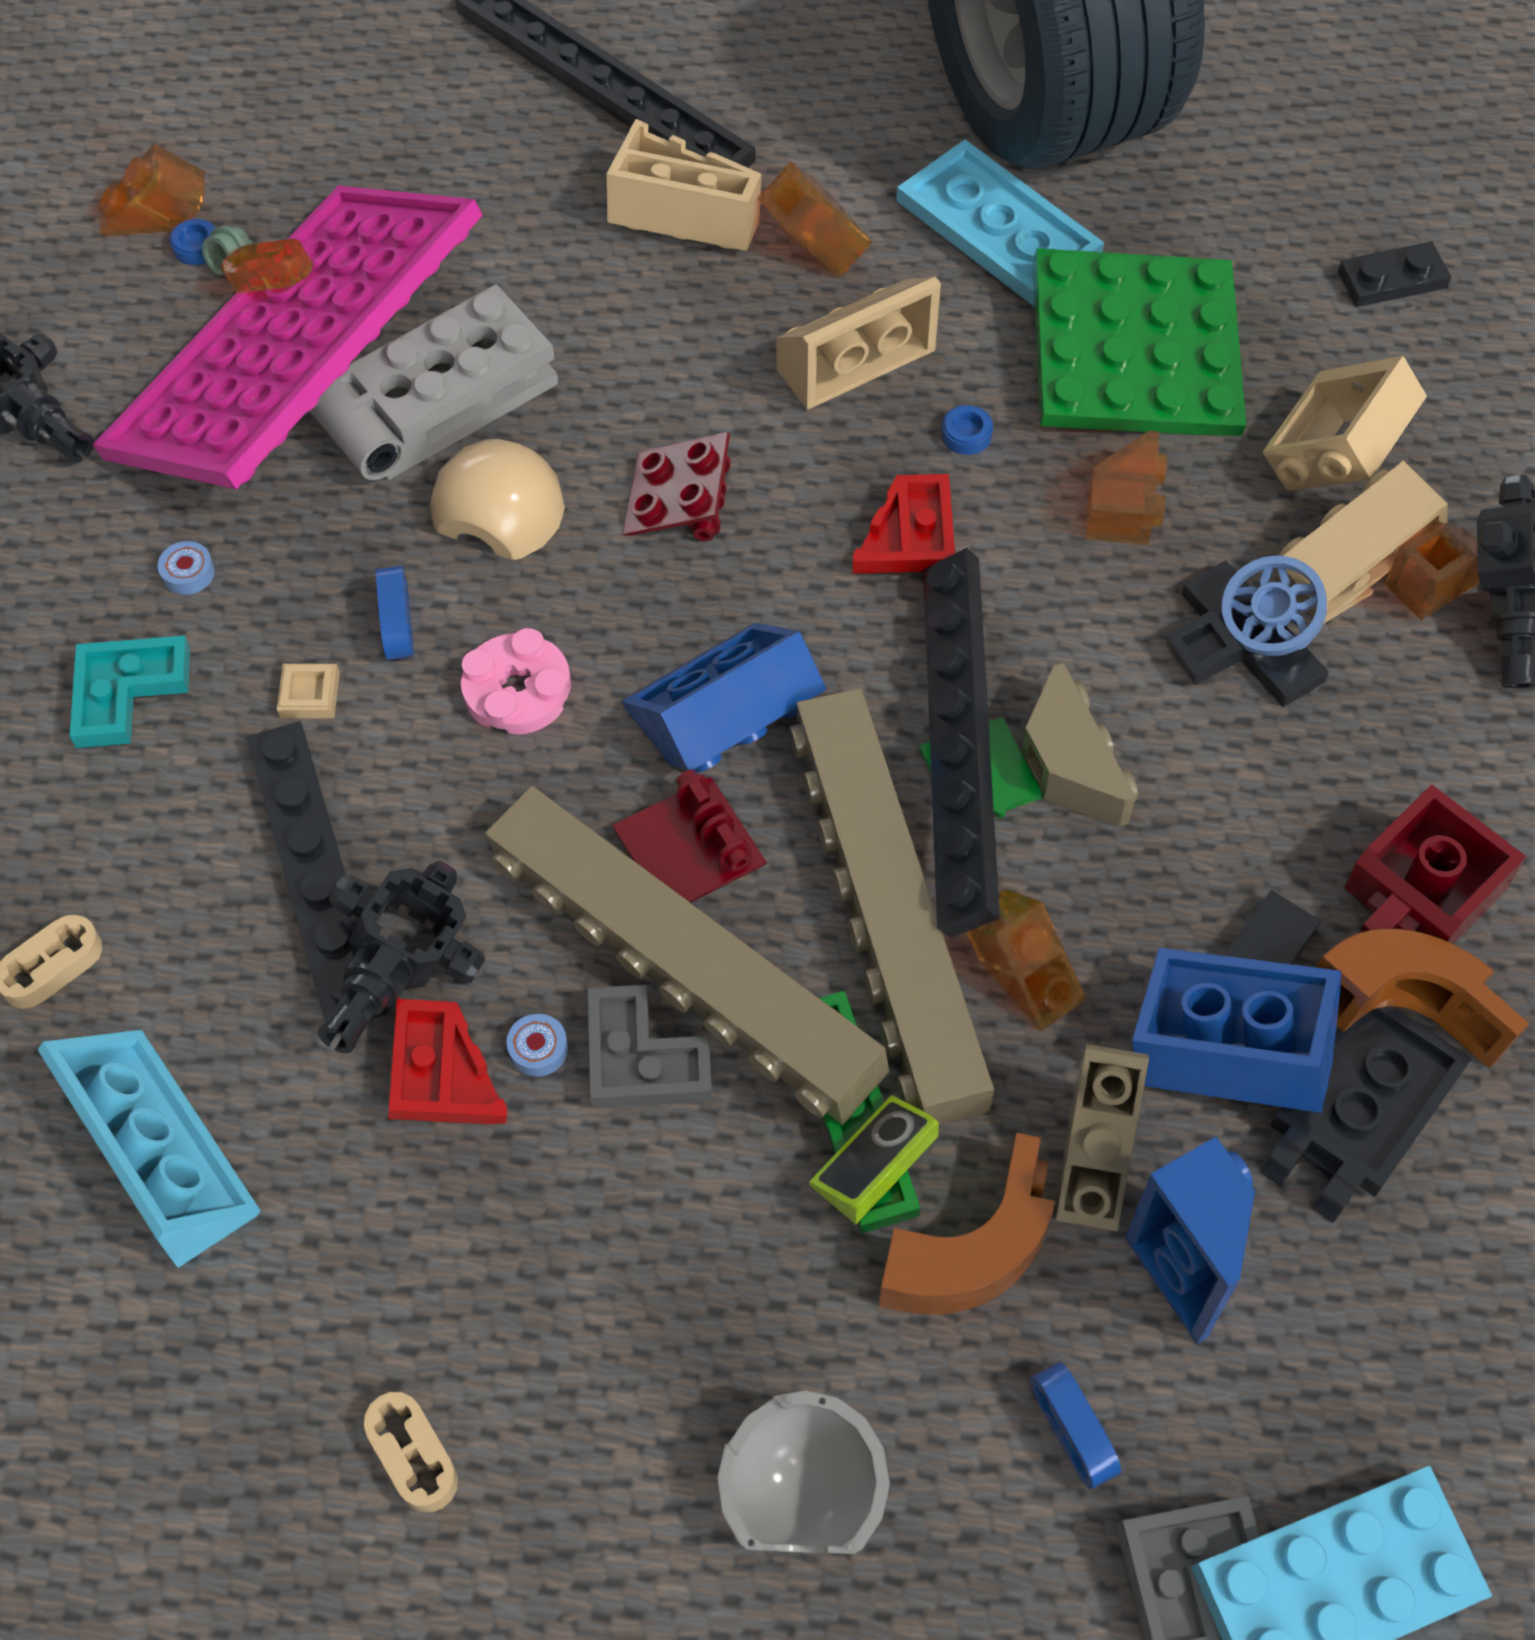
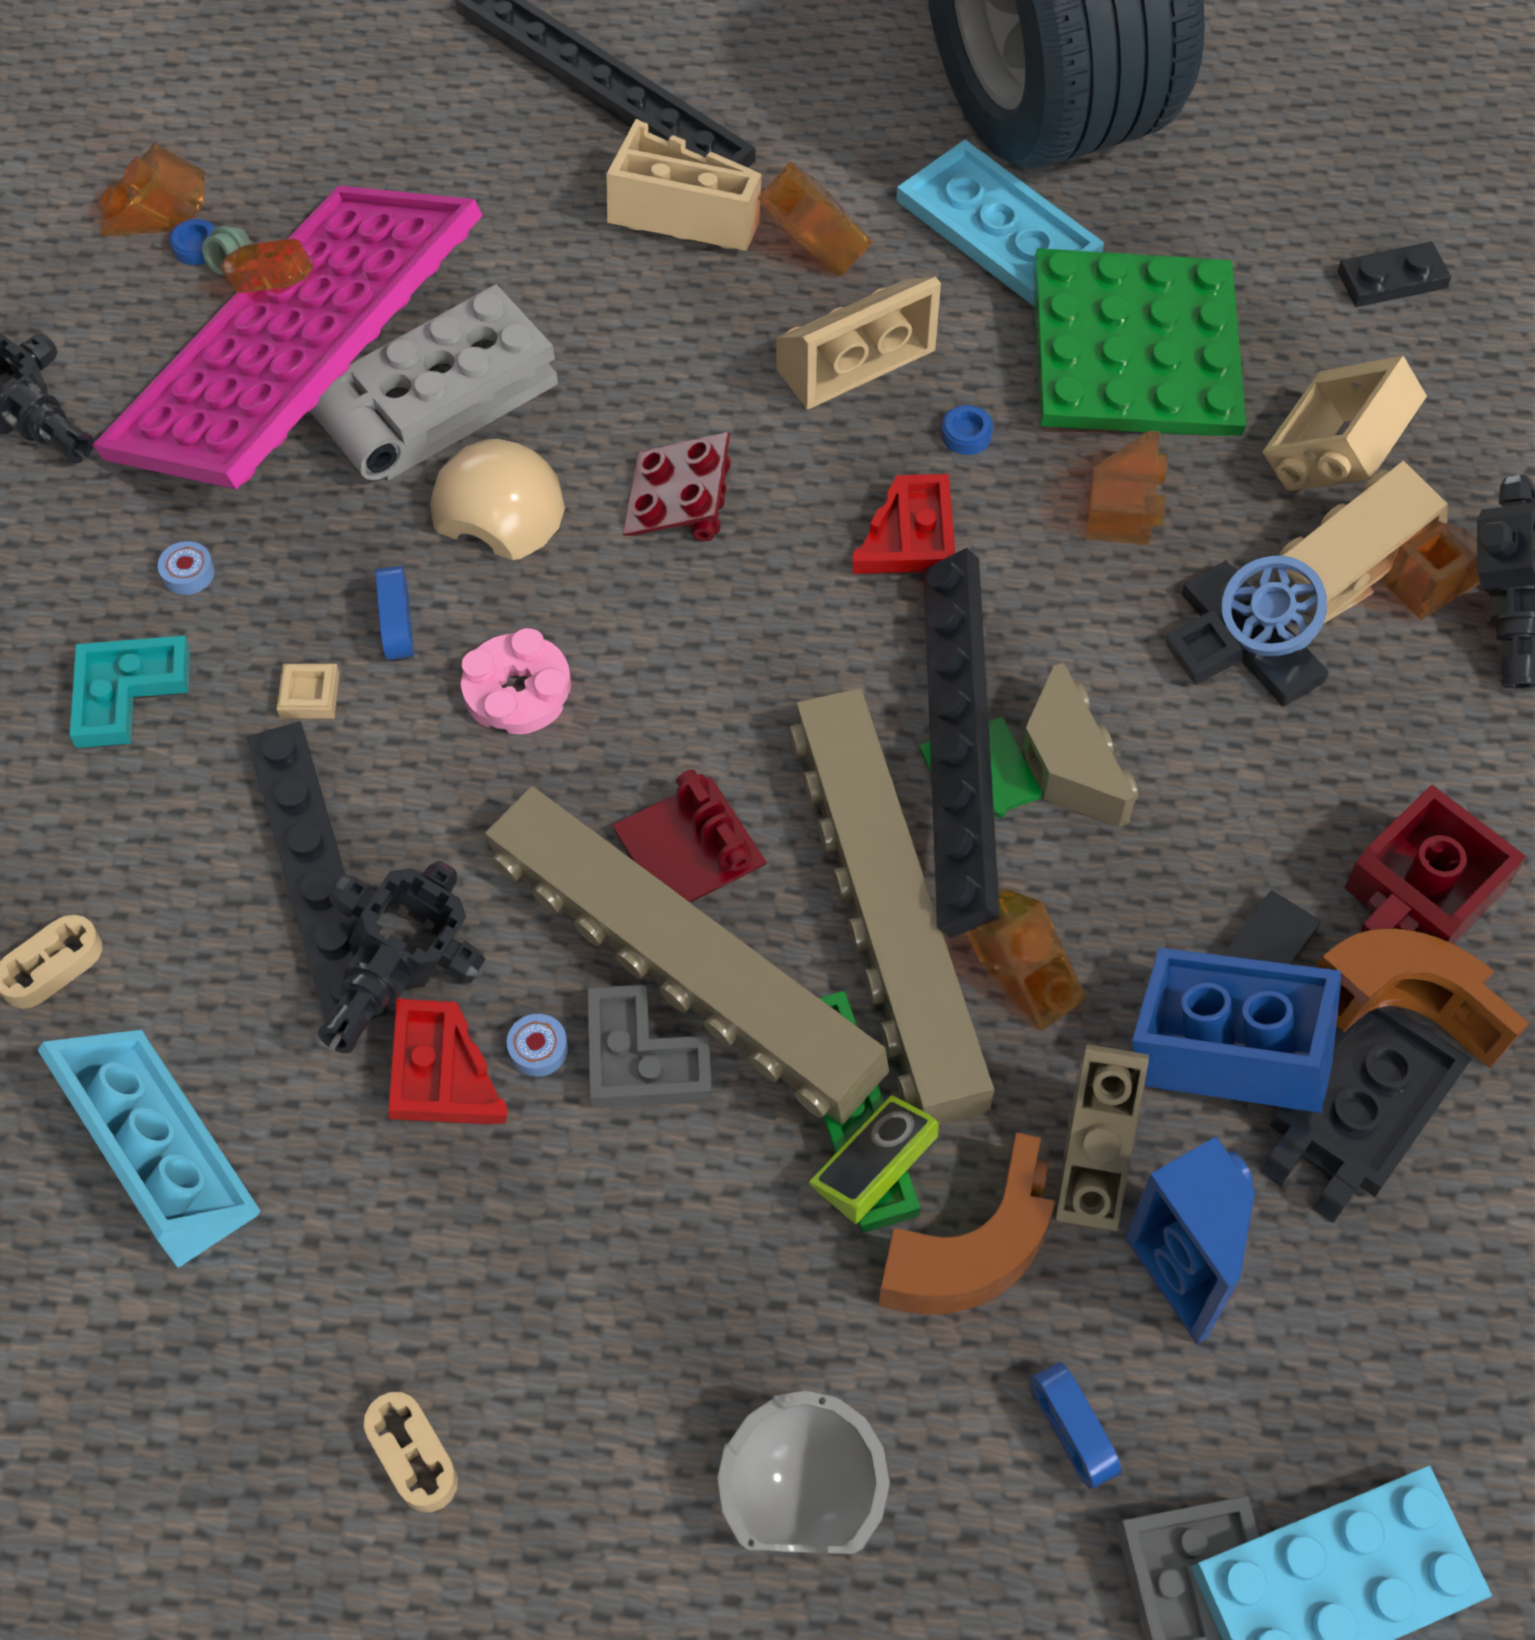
blue slope [621,623,827,773] -> none

